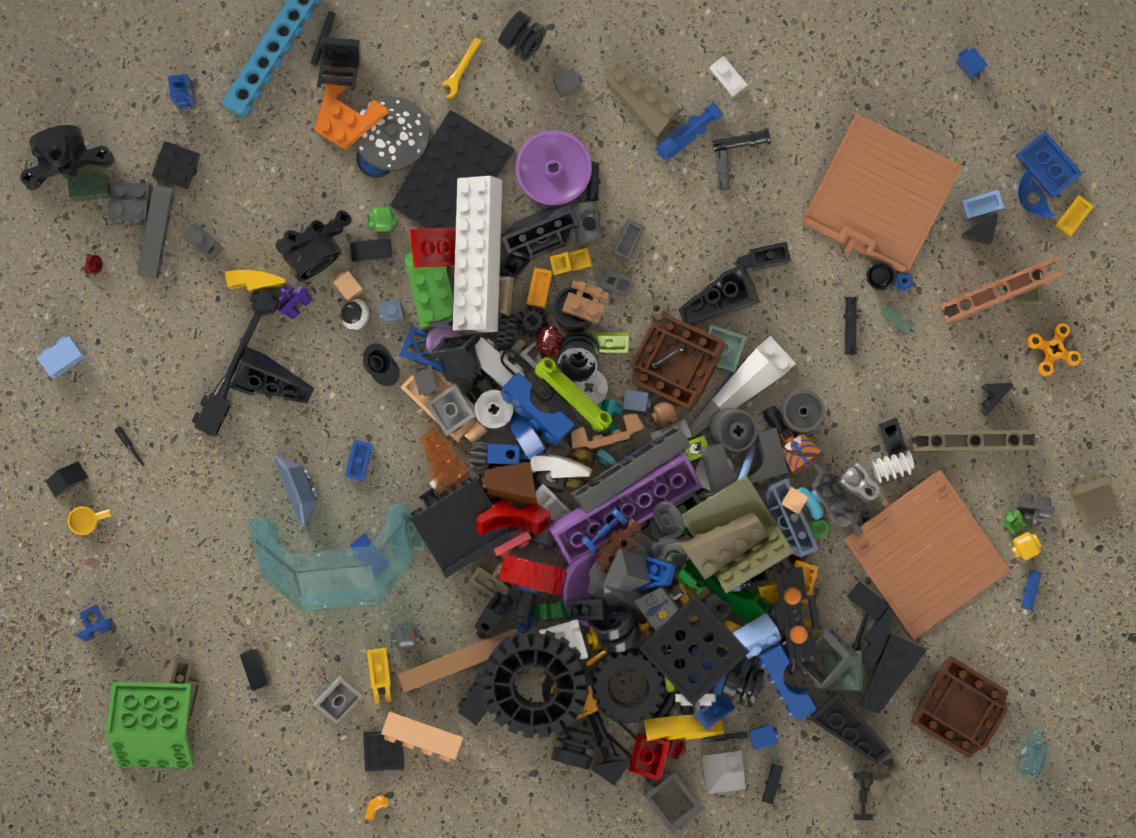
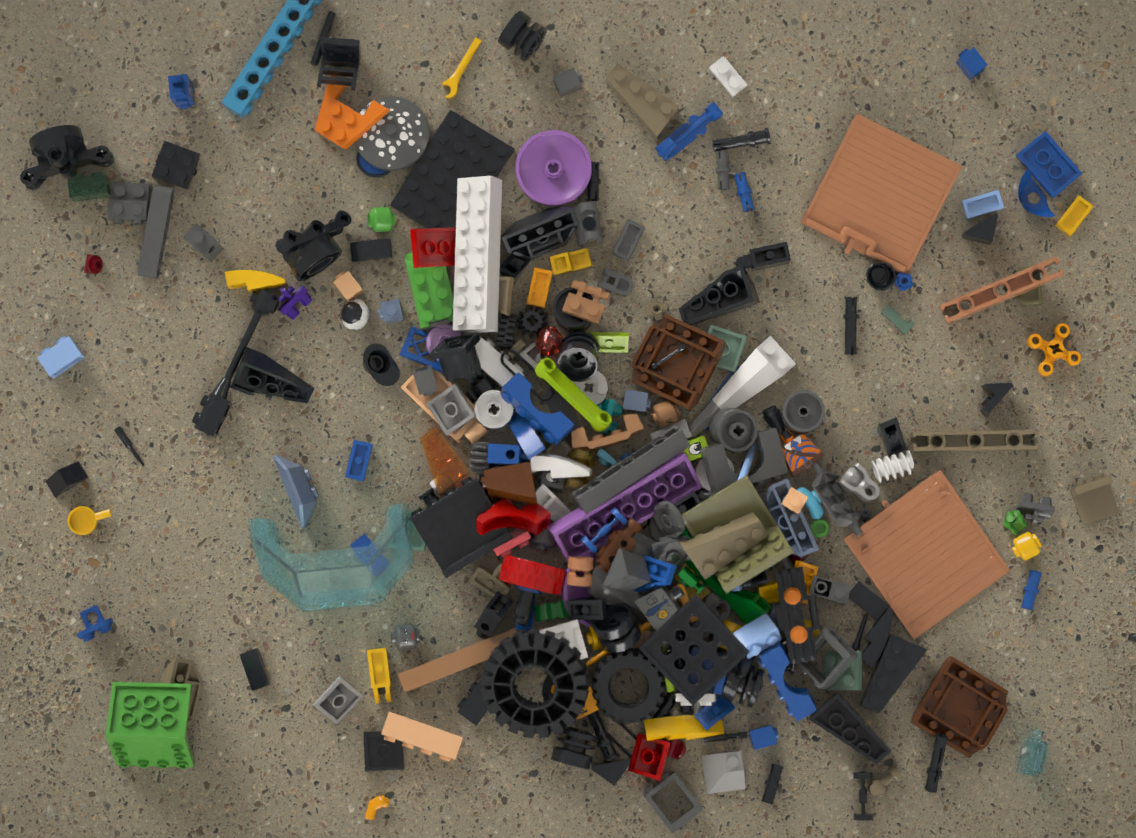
none -> nougat wheel [566,556,594,586]
none -> blue pin [734,172,755,212]
none -> dark grey slope [809,575,851,605]
none -> black pin [924,733,948,793]

